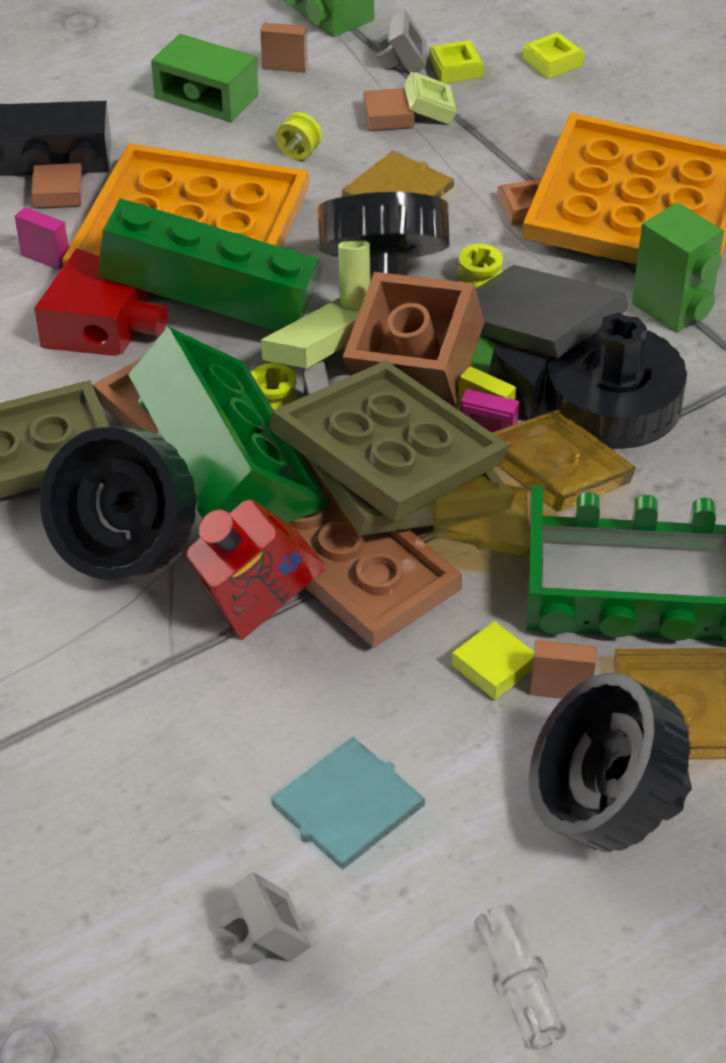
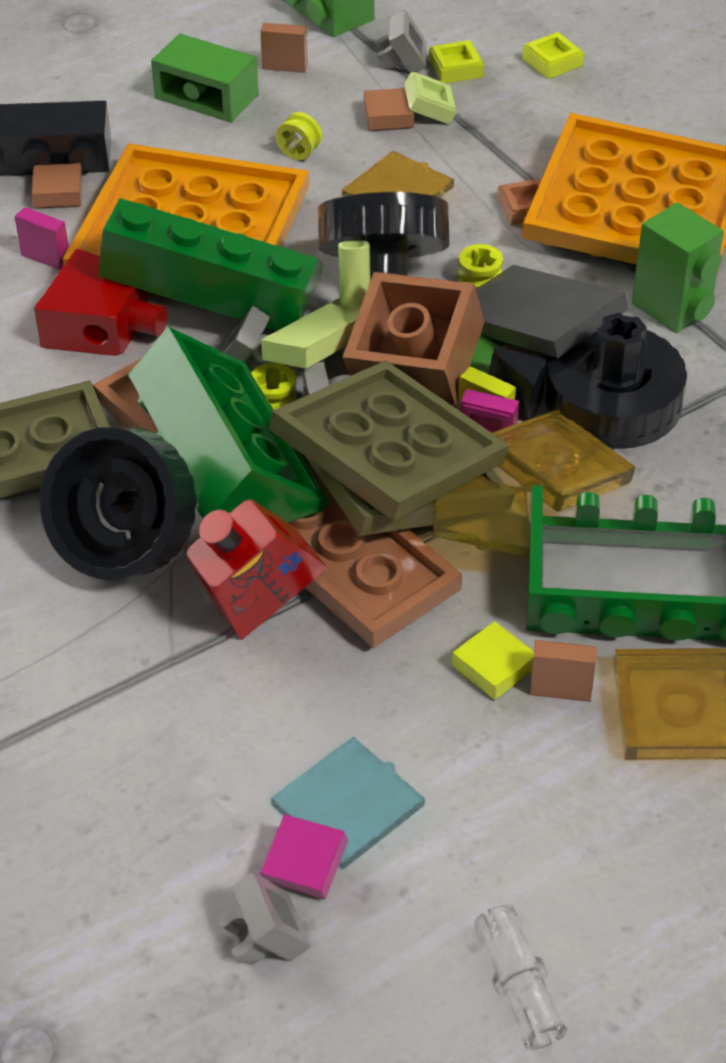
black piece [529,673,692,852] -> none
none -> light grey tile [221,306,273,372]
none -> dark pink tile [260,814,348,900]

